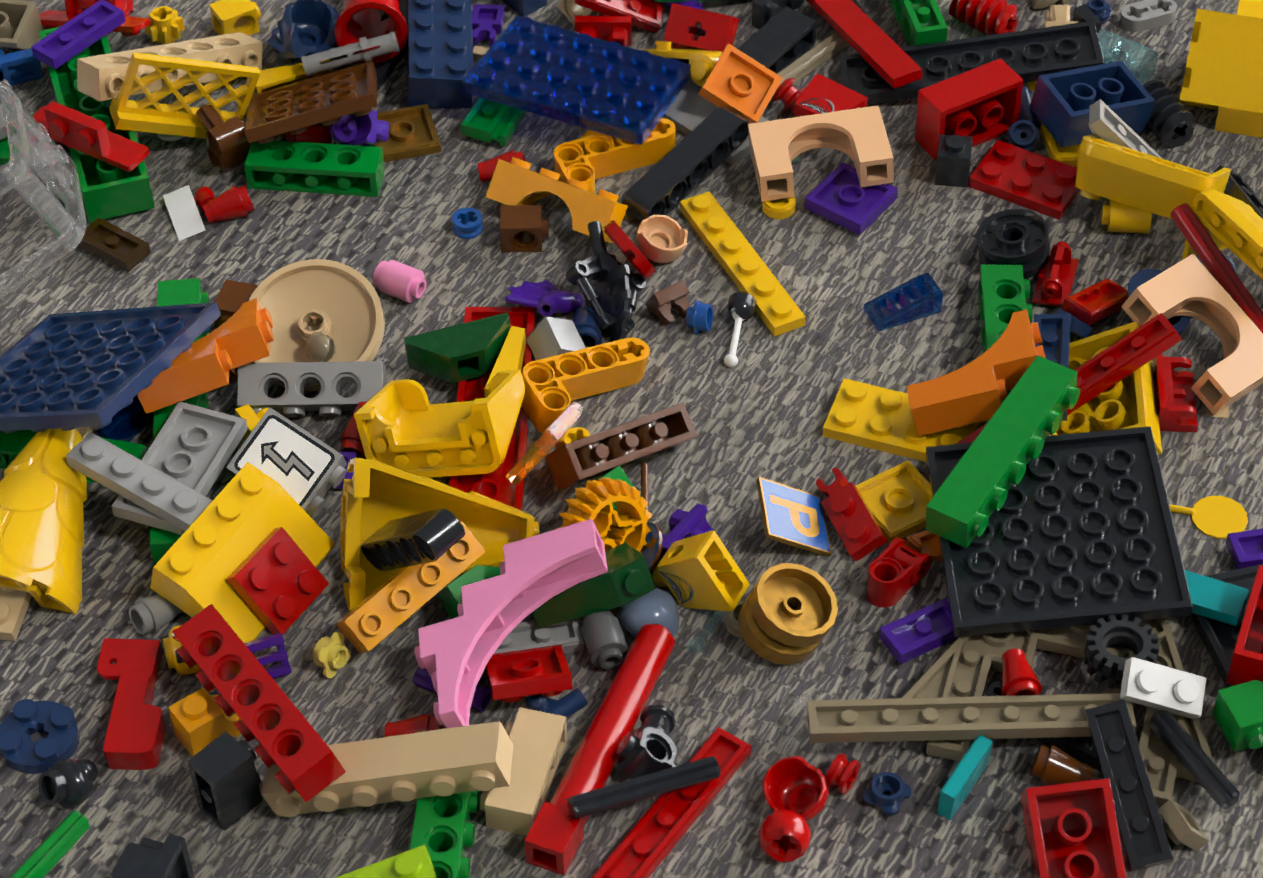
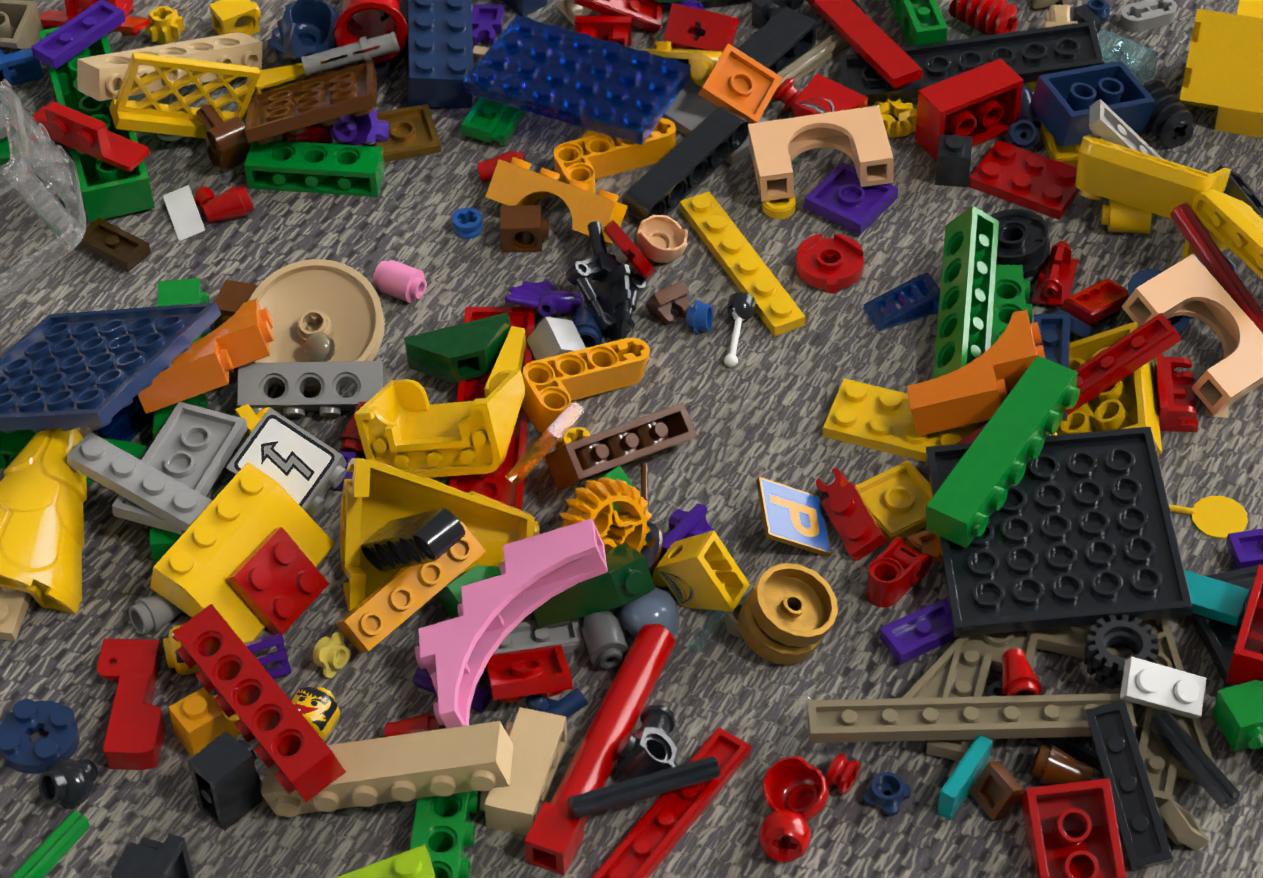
none -> head [290,687,340,741]
none -> red plate [796,233,864,294]
none -> yellow gear [874,99,917,137]
none -> green brick [933,206,999,379]
none -> reddish brown tile [969,761,1025,821]

